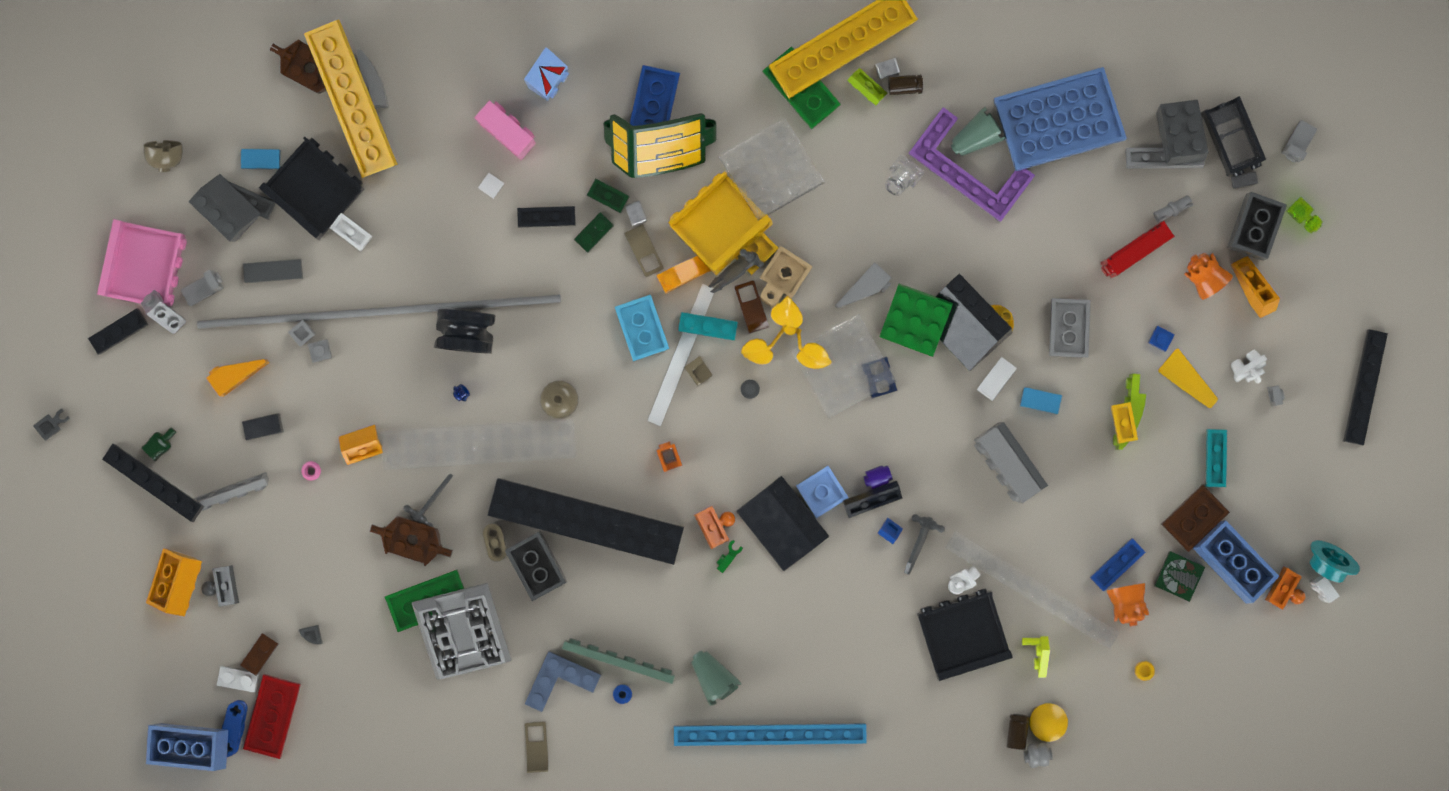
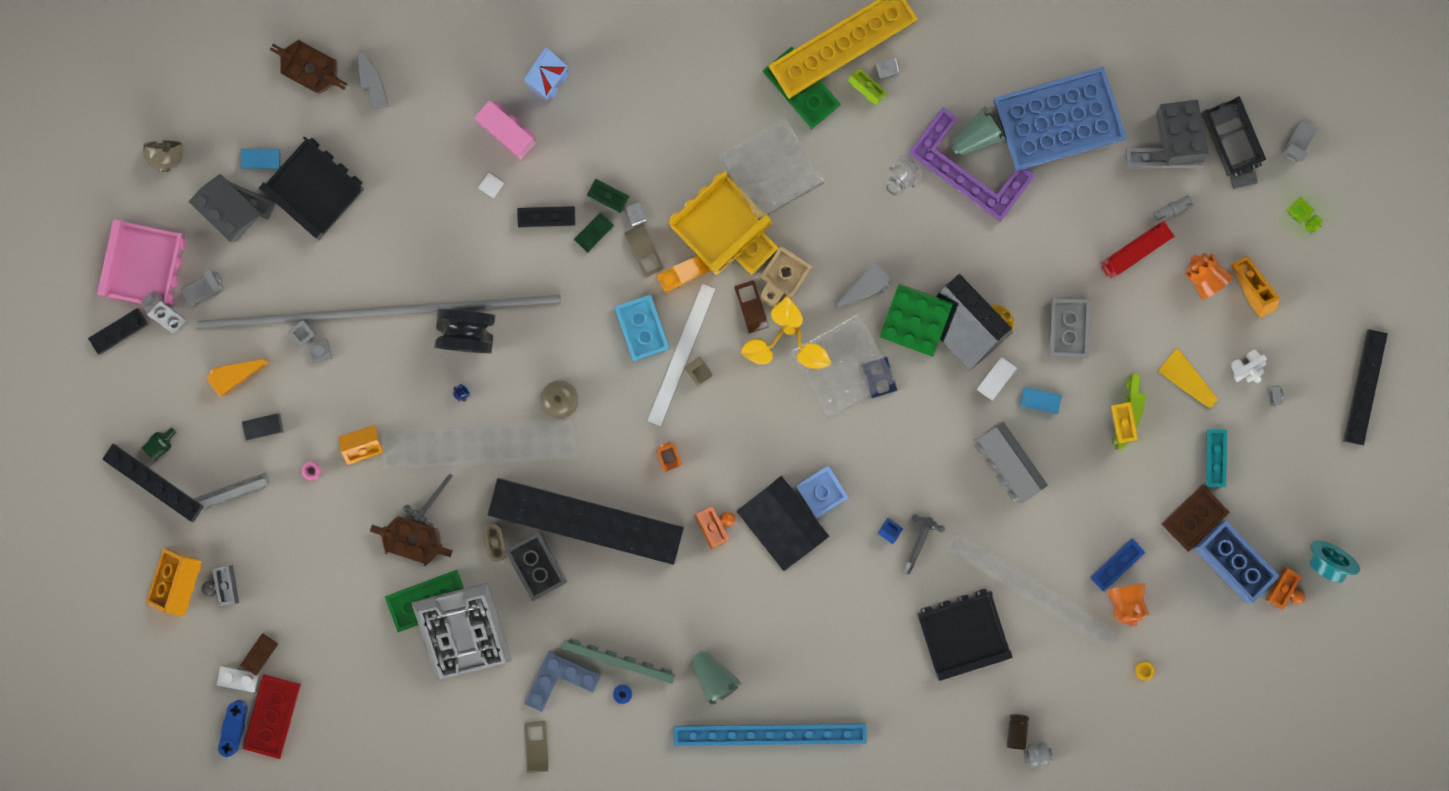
dark grey plate [33,409,70,441] -> none
medium blue brick [146,723,228,771] -> none
dark grey tile [243,259,303,283] -> none
dark grey tile [299,625,323,644] -> none
yellow plate [304,20,398,178] -> none
white plate [330,213,373,251] -> none
panel [603,113,717,178] -> none
blue plate [630,65,680,126] -> none
teal plate [678,312,738,341] -> none
dark grey piece [708,249,764,293] -> none
green plate [716,540,743,573] -> none
dark grey plate [741,380,760,399] -> none
black plate [843,481,902,518] -> none
dark purple brick [863,465,893,489] -> none
dark brown piece [888,74,923,95] -> none
white hips [948,566,981,594] -> none
neon yellow plate [1022,636,1050,678] -> none
yellow dish [1029,703,1068,742] -> none
blue plate [1148,326,1175,352] -> none
tile [1154,551,1205,602] -> none
dark grey brick [1227,192,1287,261] -> none
white piece [1310,575,1340,603] -> none

